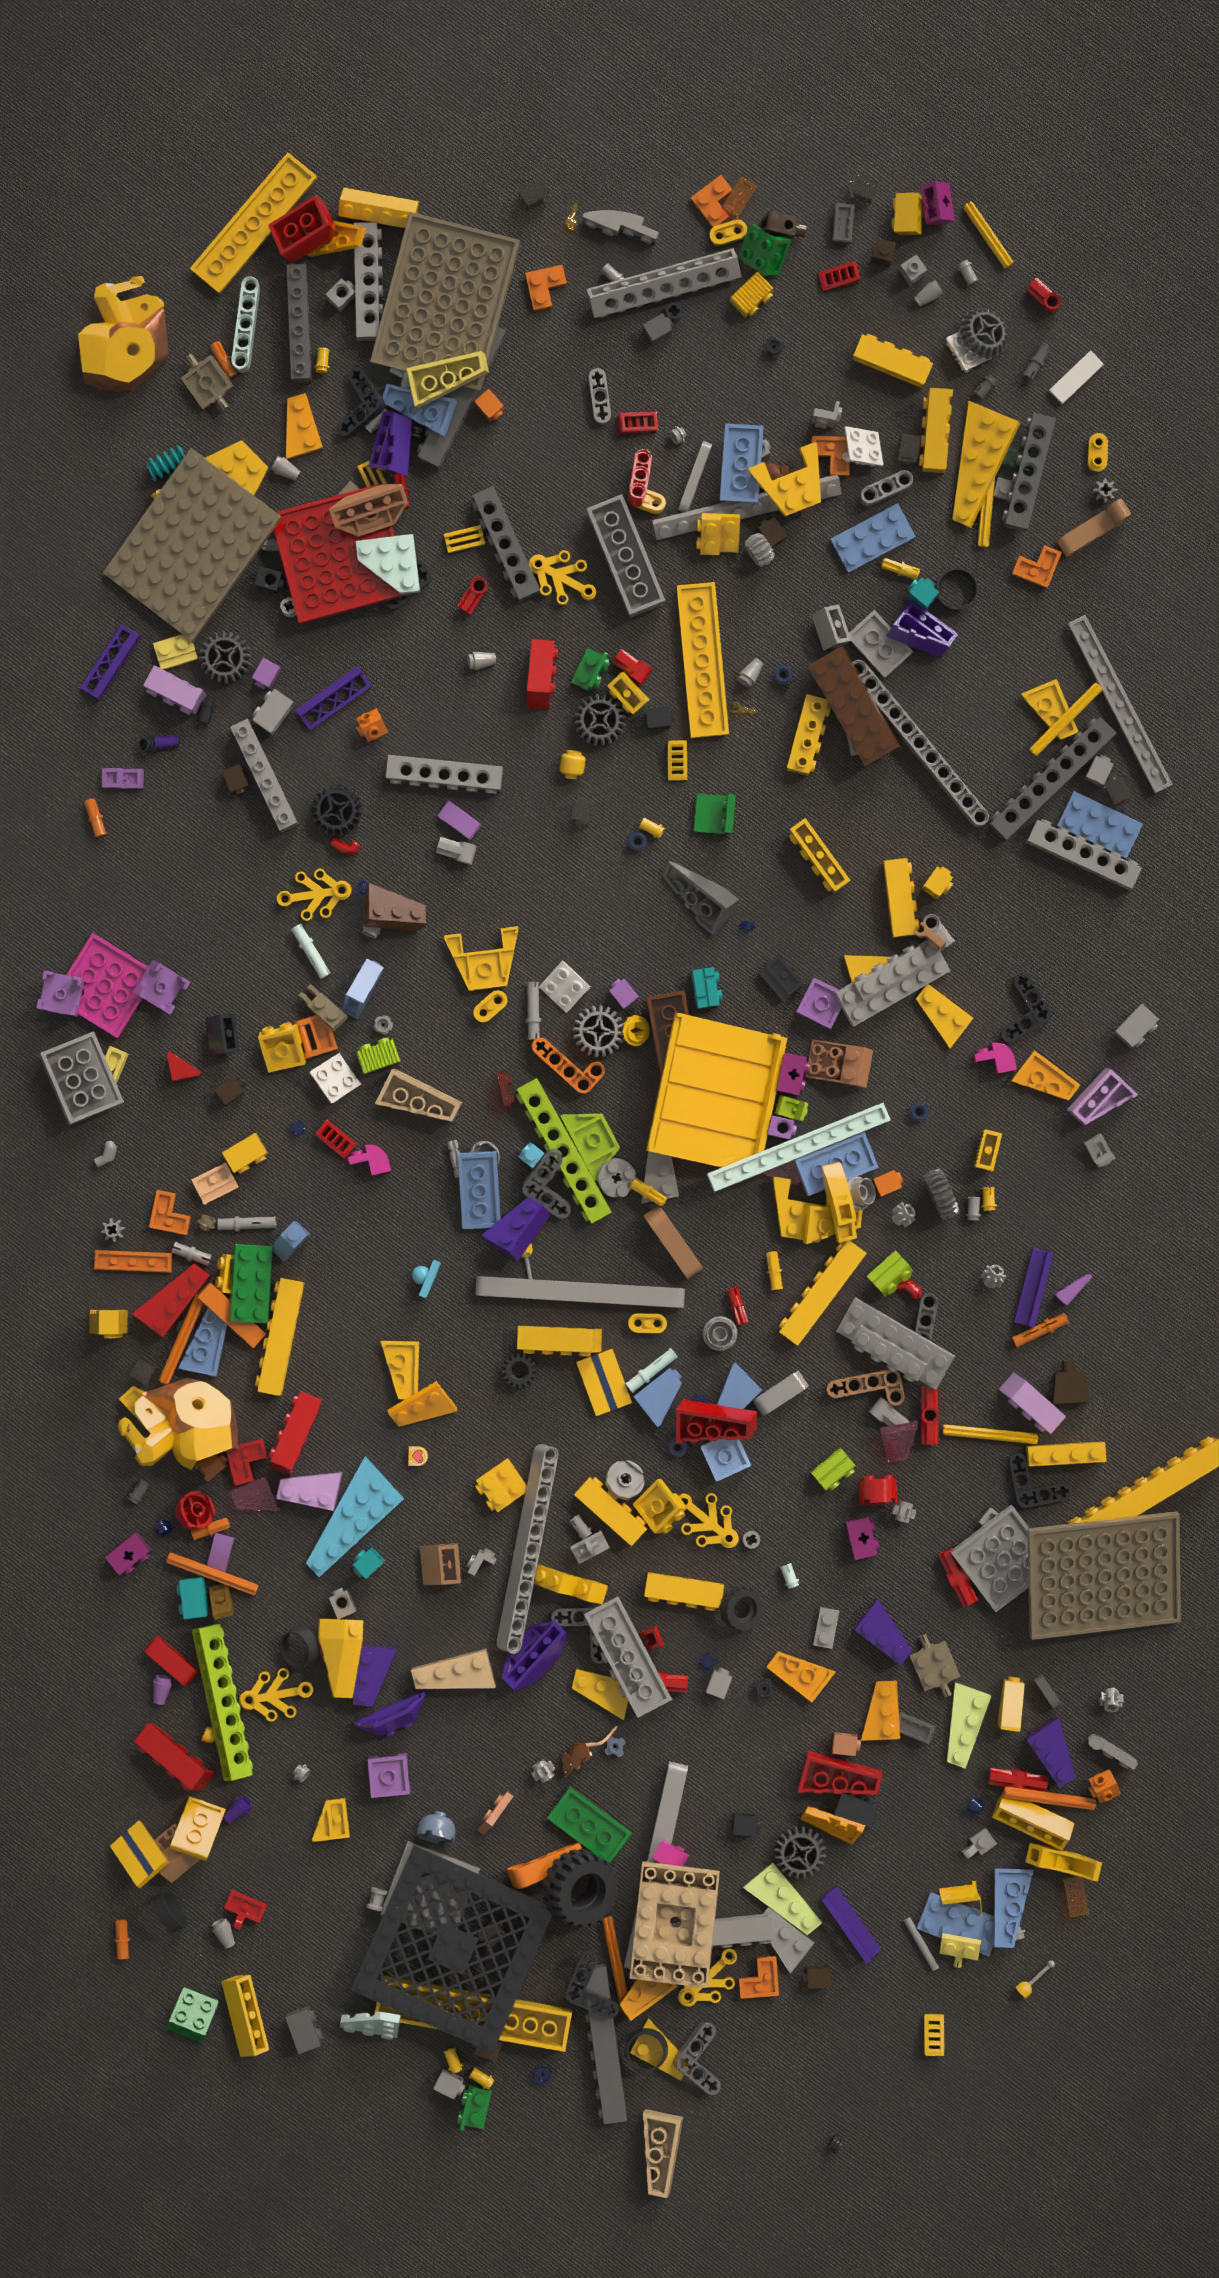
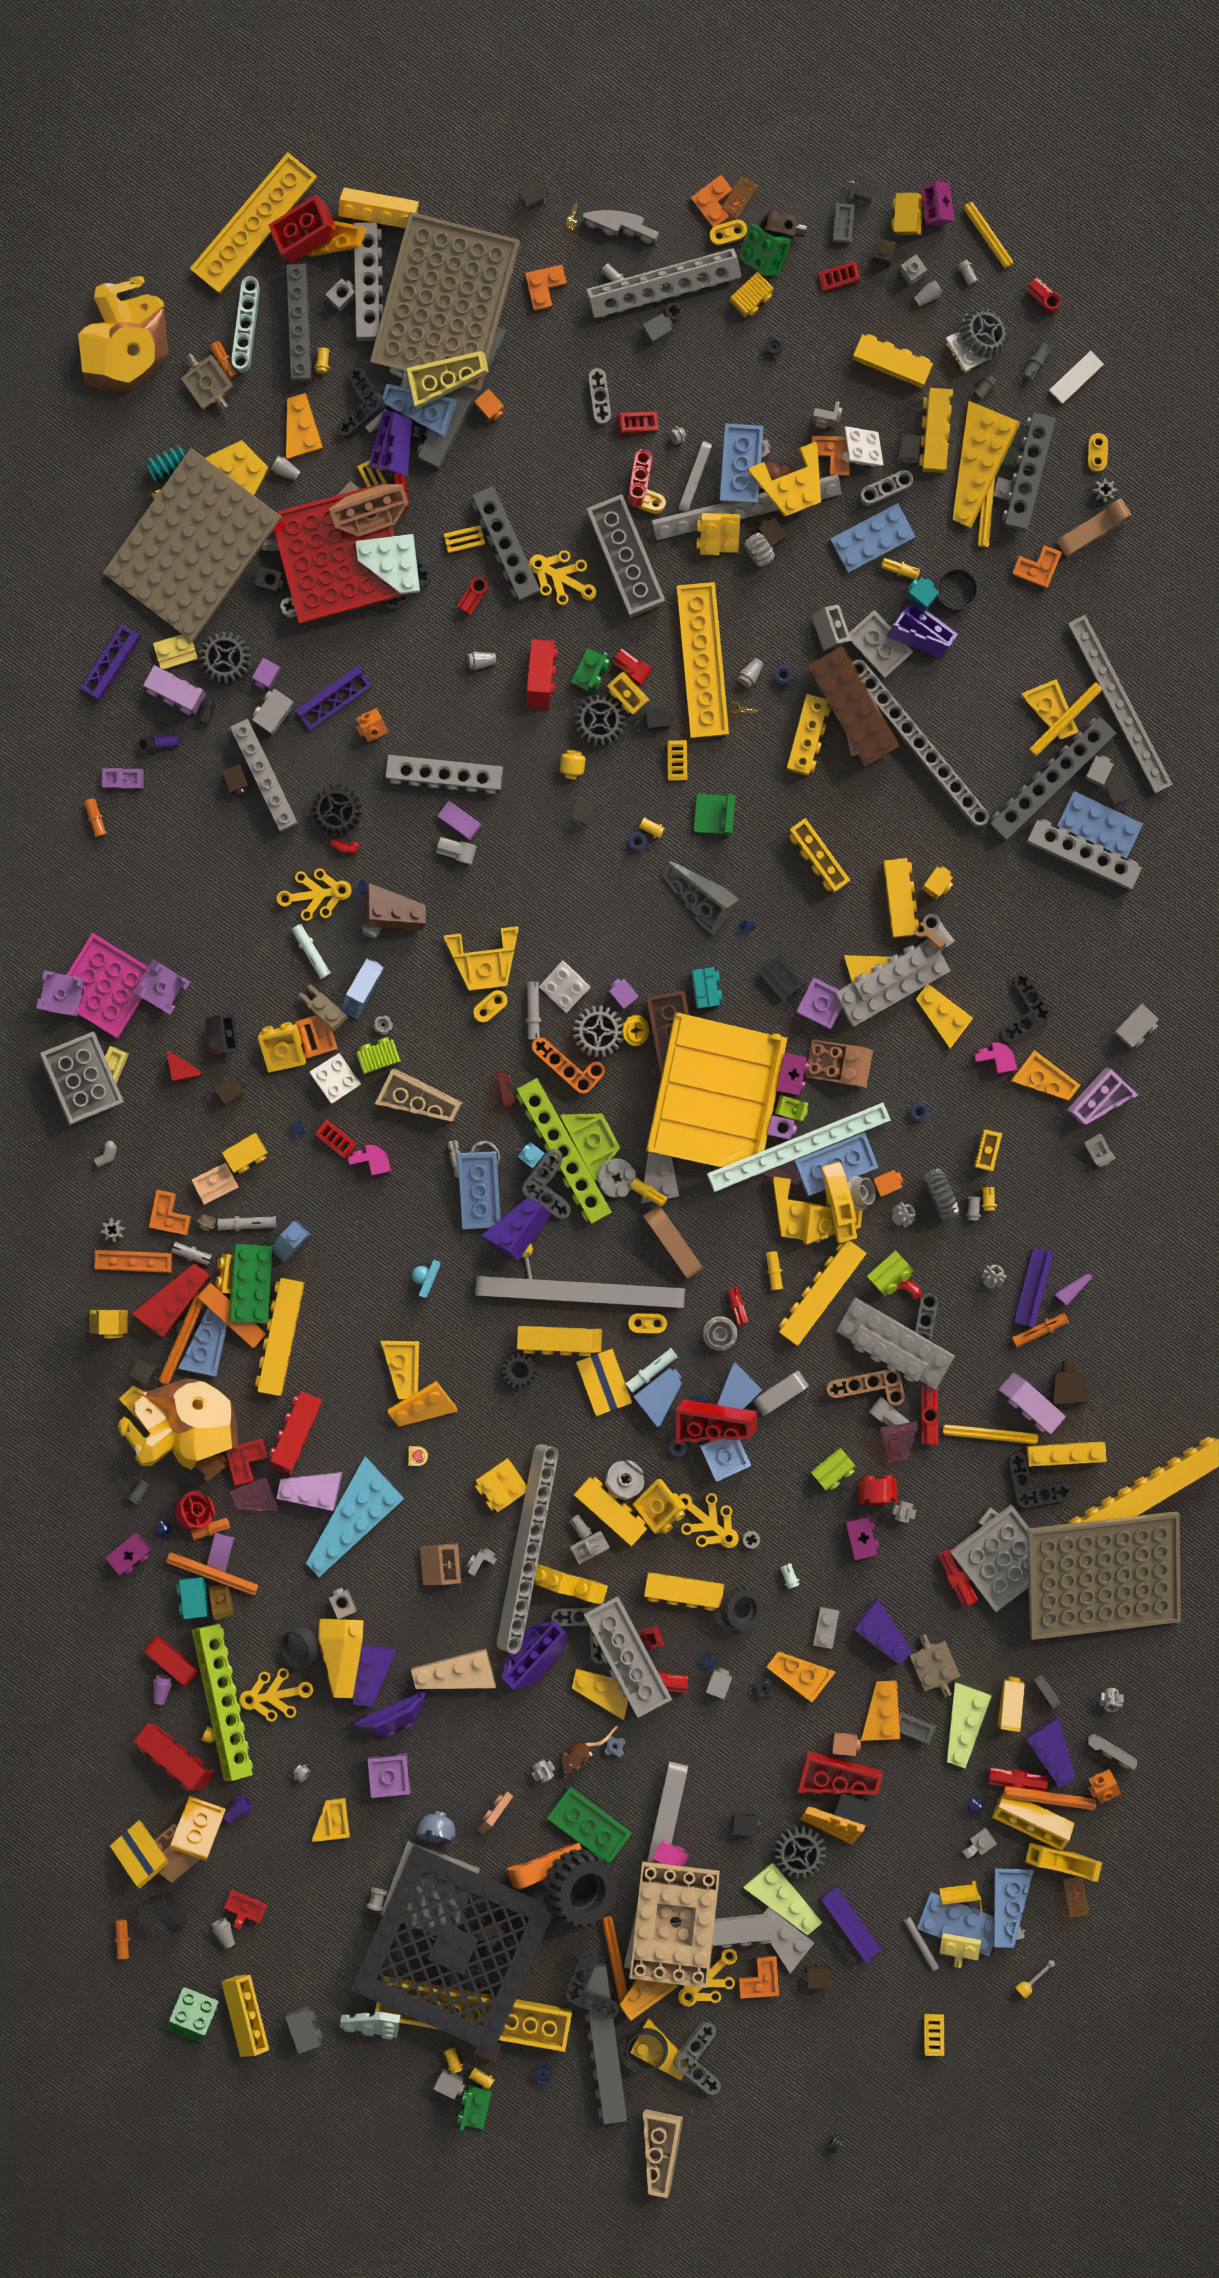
teal brick [353,1547,385,1579] -> none

